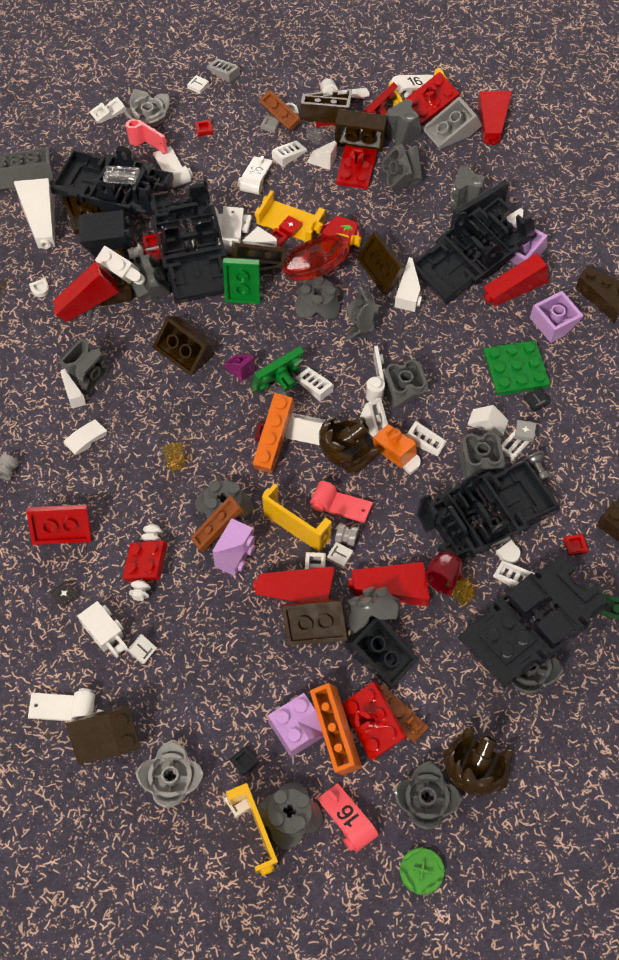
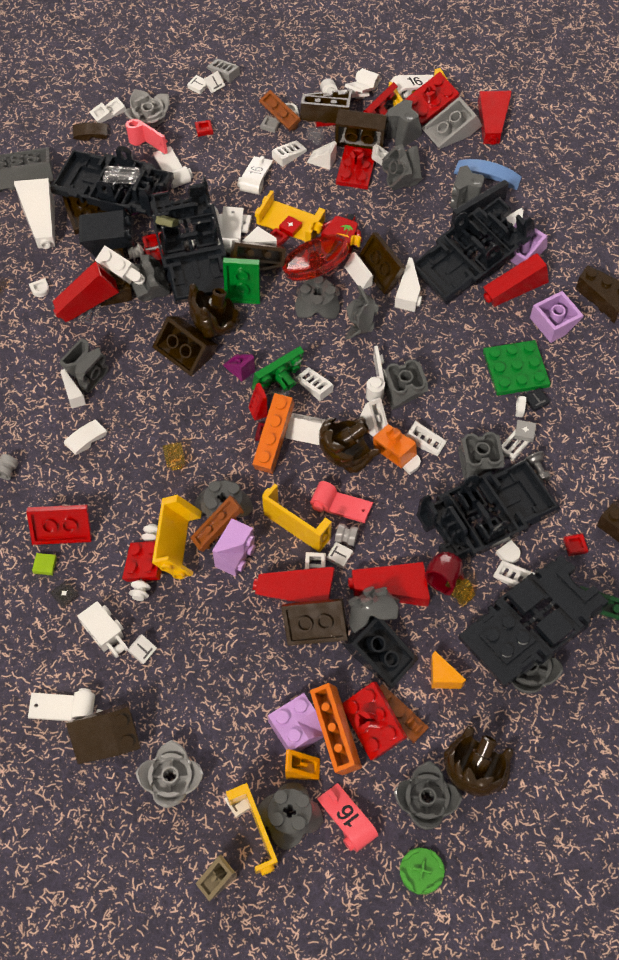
black tile [229,746,260,777] -> none
white slope [468,405,508,436] -> none
none -> lime tile [32,553,57,575]
none -> dark brown slope [72,122,108,141]
none -> yellow panel [152,495,202,579]
none -> olive tile [155,215,179,227]
none -> dark brown piece [188,283,241,339]
none -> dark tan slope [195,855,237,902]
none -> white tile [204,71,225,93]
none -> red slope [249,383,268,420]
none -> light orange slope [285,749,320,780]
none -> white slope [344,252,373,290]
none -> white door [345,68,380,94]
none -> white tile [372,144,389,166]
none -> light orange slope [431,651,466,689]
none -> medium blue slope [454,159,521,190]
none -> white tile [515,396,526,417]

